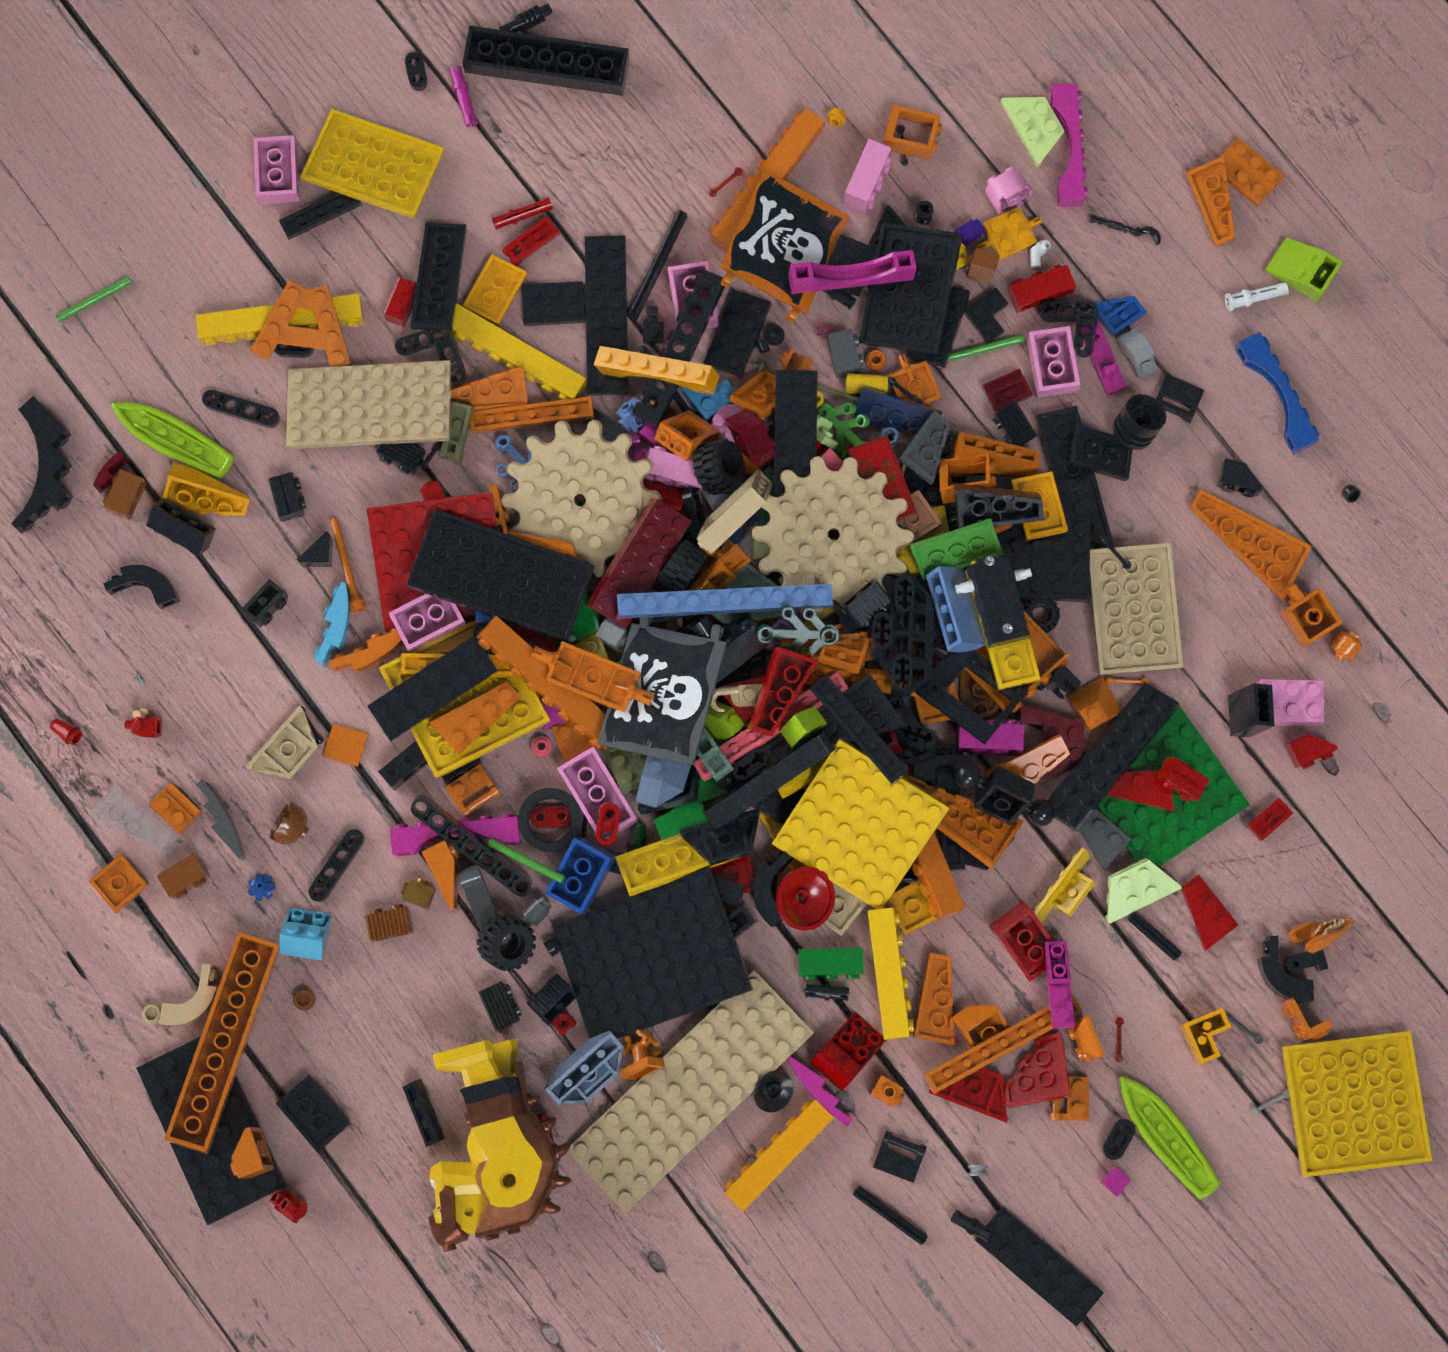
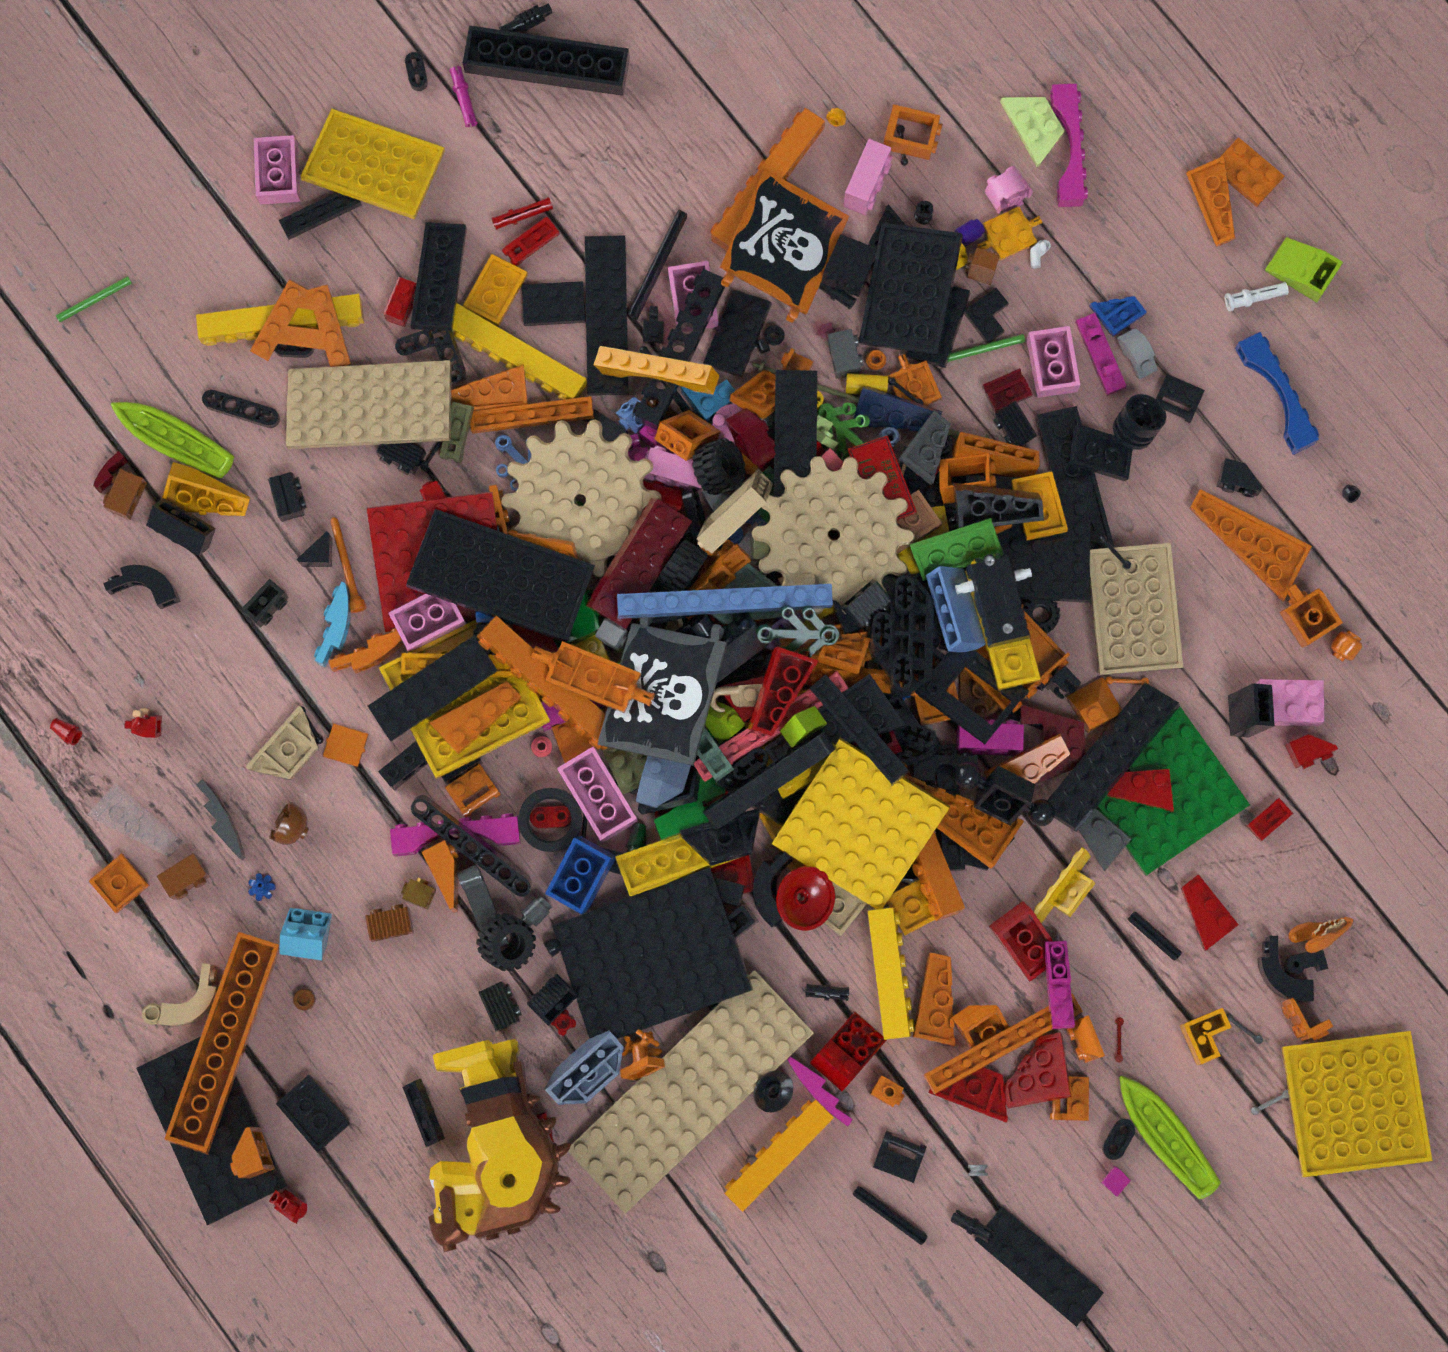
black arch [11,396,73,534] -> none
orange plate [149,783,202,834] -> none
black beam [309,829,365,902] -> none
bright green bar [488,838,565,884] -> none
red plate [595,803,621,846] -> none
clear red hinge [709,168,743,197] -> none
dark pink arch [788,250,917,294] -> none
green brick [798,948,864,980] -> none
red brick [1008,265,1076,313] -> none
black beam [1038,301,1099,358] -> none
black piece [1089,215,1161,245] -> none
yellowish green wing [1105,858,1182,924] -> none
red brick [1156,757,1209,802] -> none

